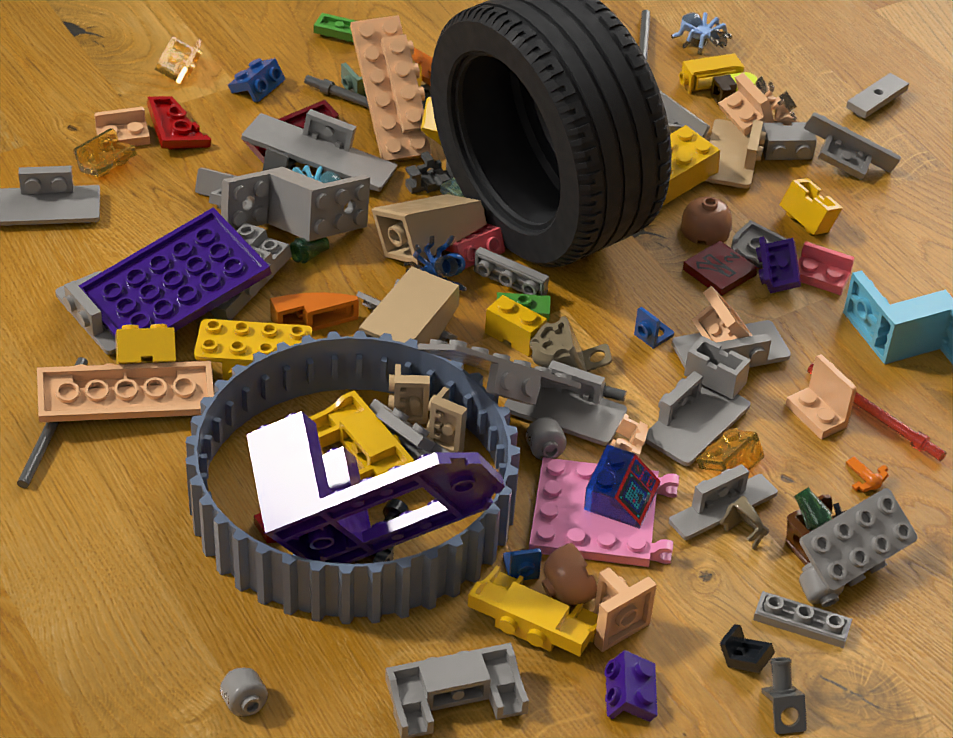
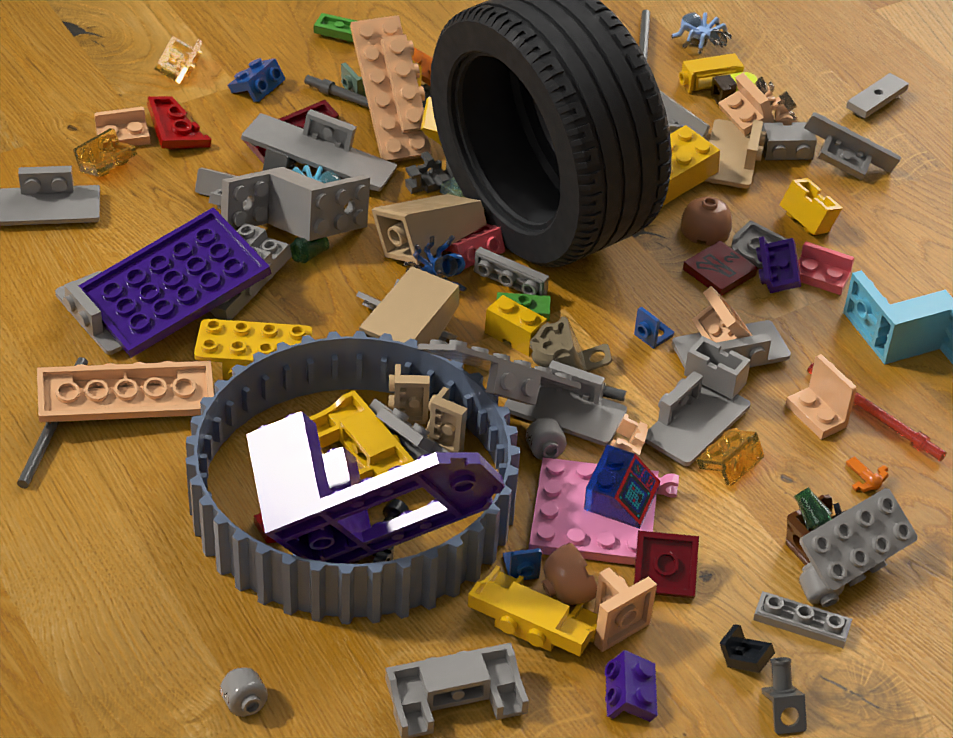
yellow brick [115,324,176,364] -> none
orange slope [270,292,359,331] -> none
light grey bracket [669,464,778,540] -> none
dark tan piece [720,496,769,550] -> none
none -> dark red tile [633,530,699,599]

